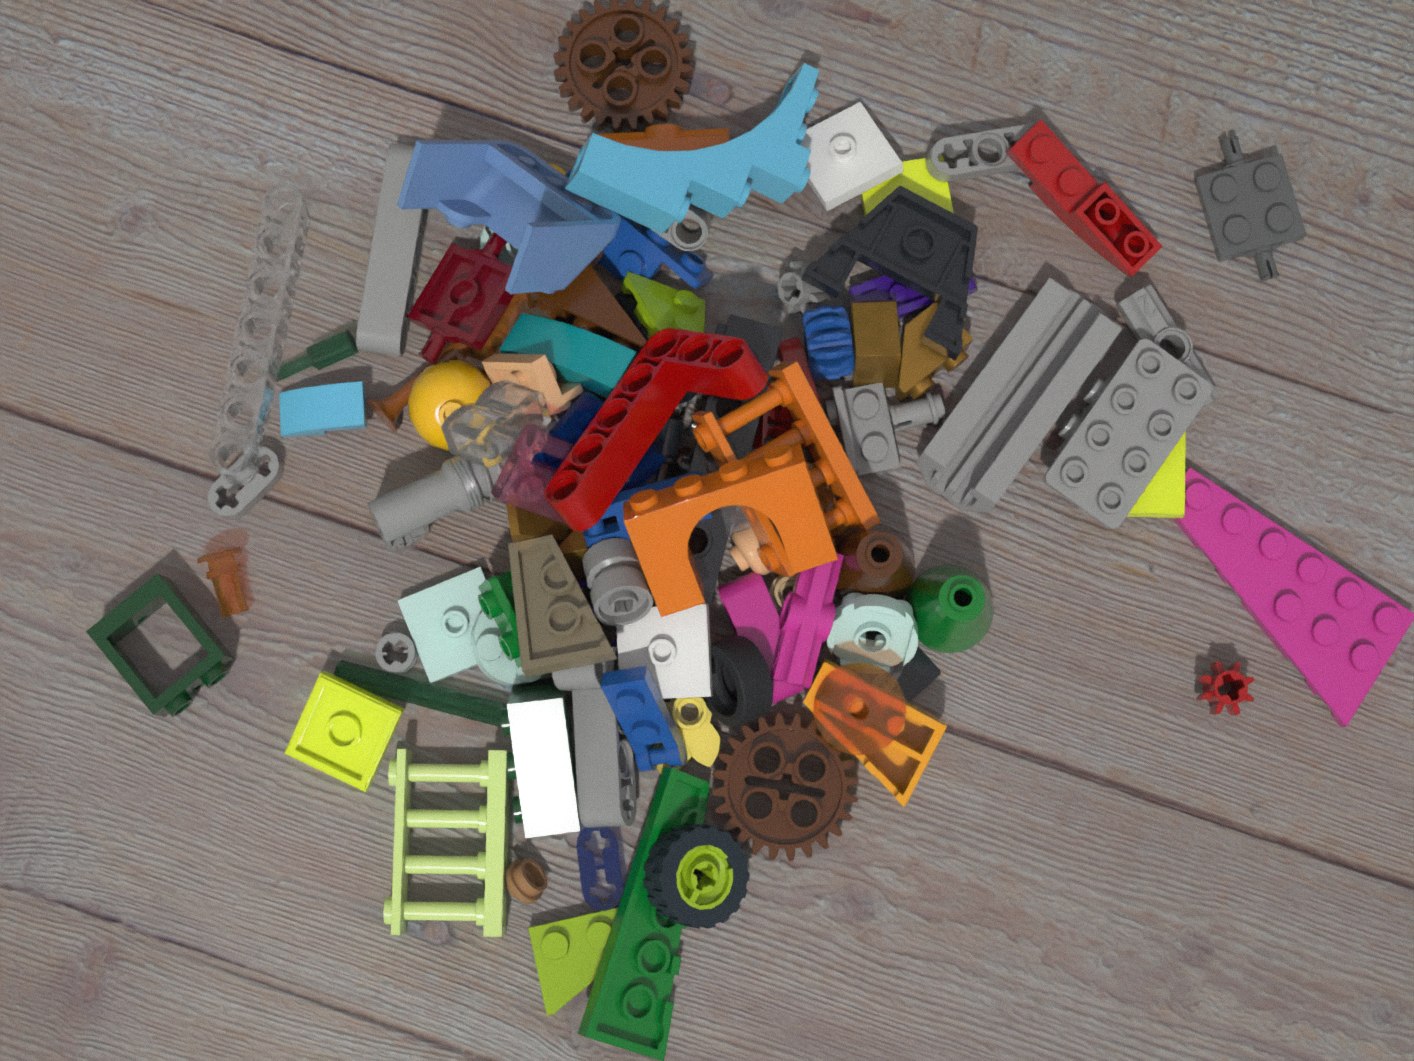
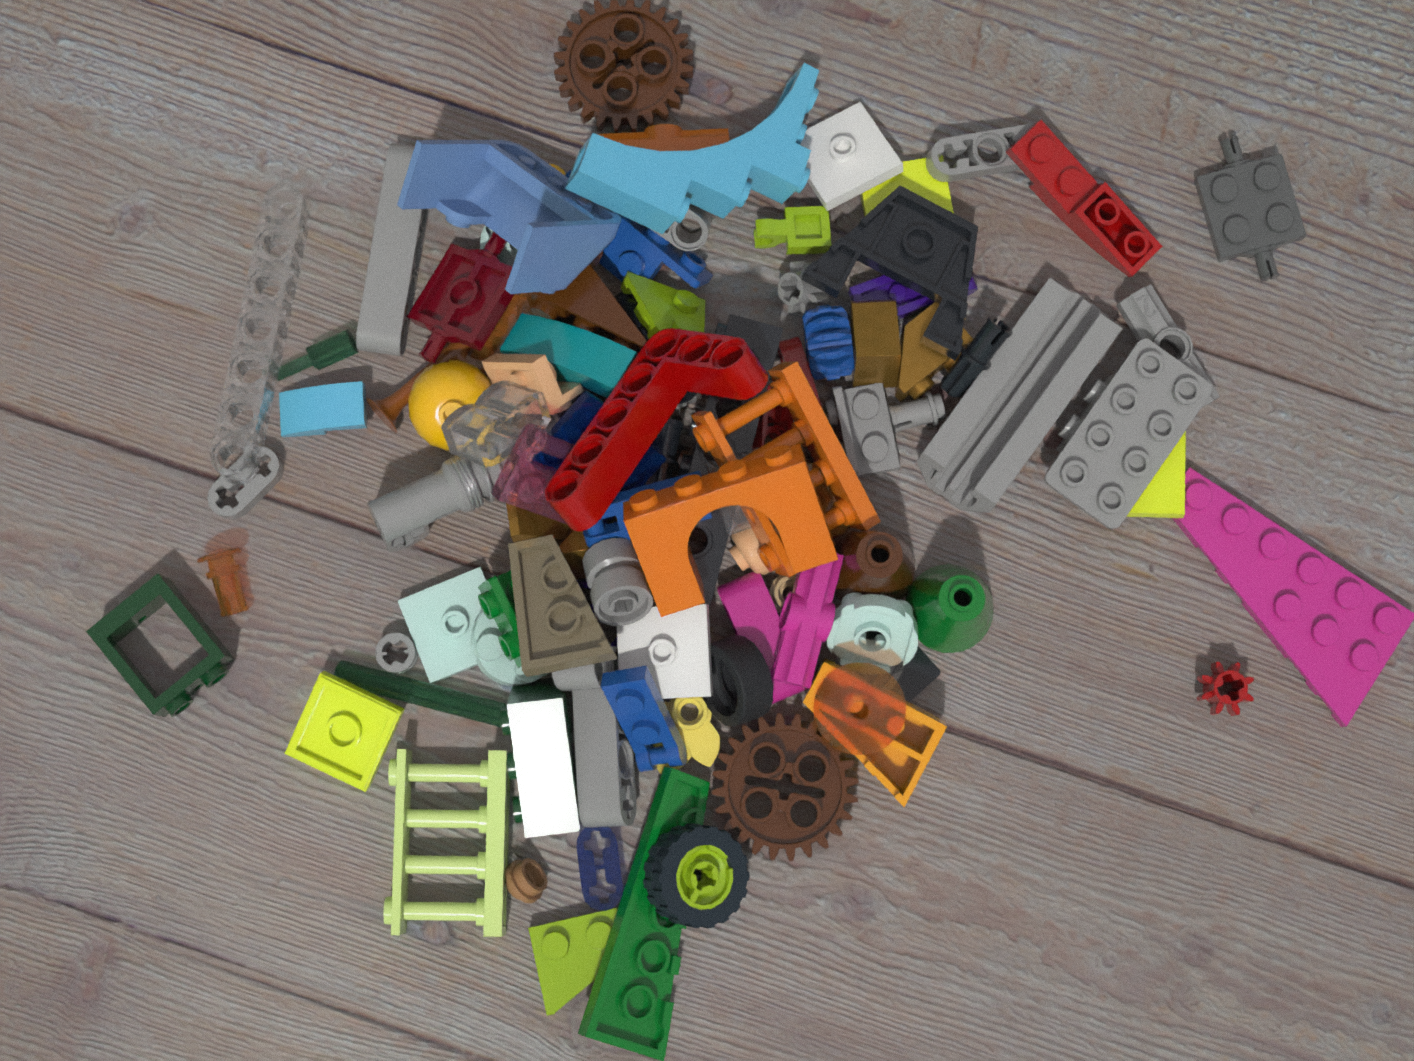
none -> lime plate [753,206,832,255]
none -> black axle [940,315,1013,397]

